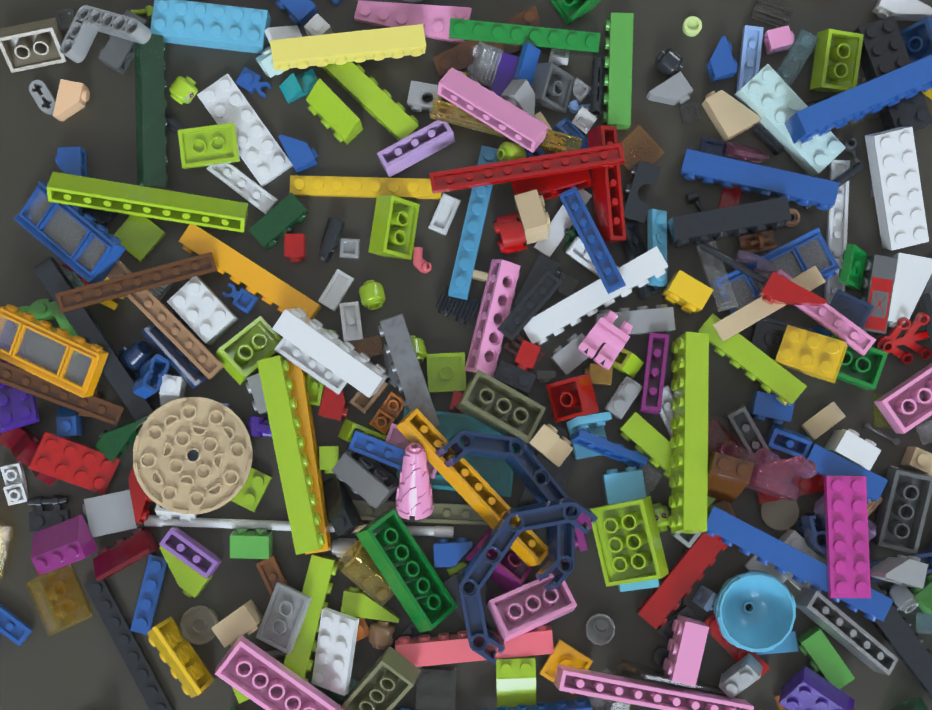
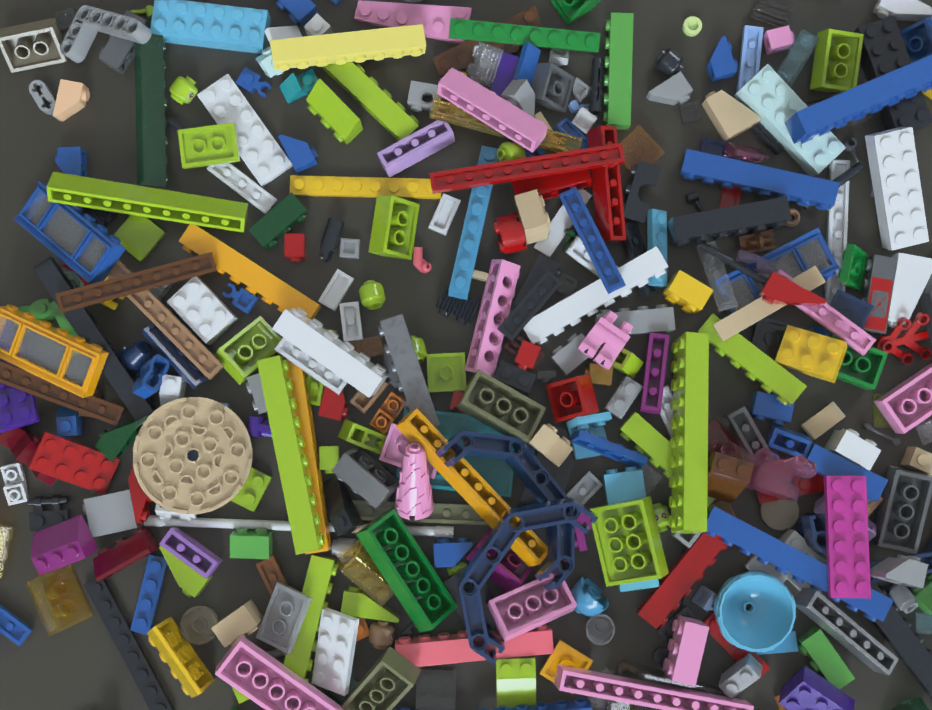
blue plate [348,430,405,470] -> none
none -> light grey plate [566,471,603,508]
none -> dark azure cylinder [571,577,609,617]

